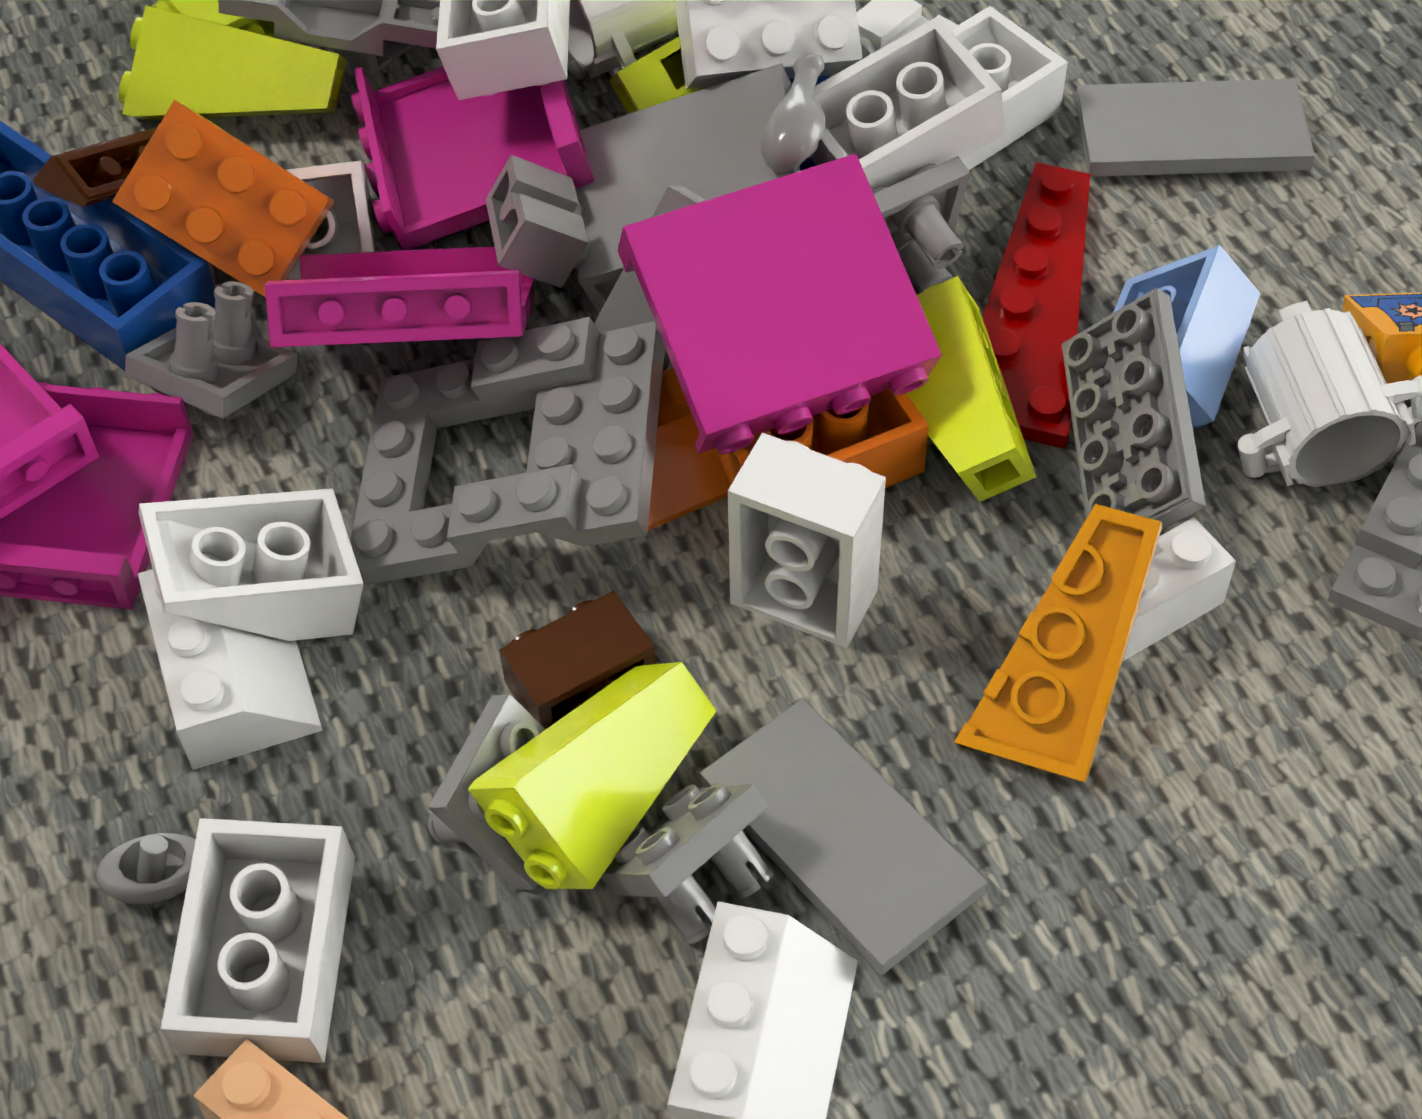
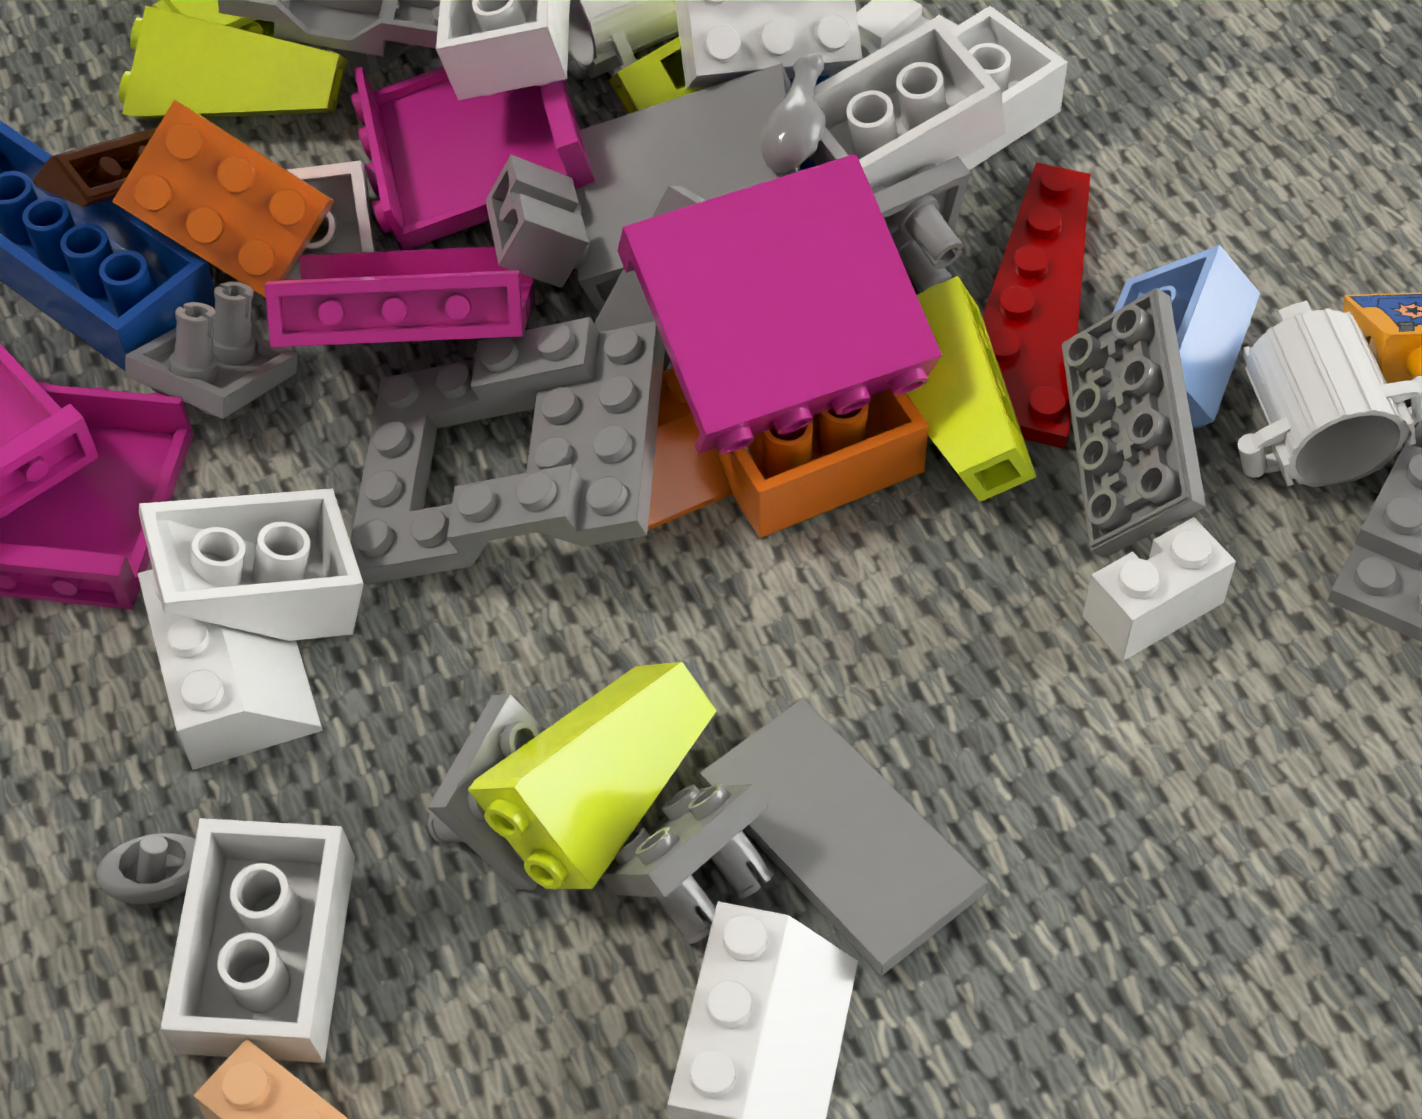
reddish brown brick [499,590,656,729] -> none
white brick [728,433,886,648] -> none
light orange wing [954,504,1163,783] -> none
light grey tile [1075,79,1315,177] -> none

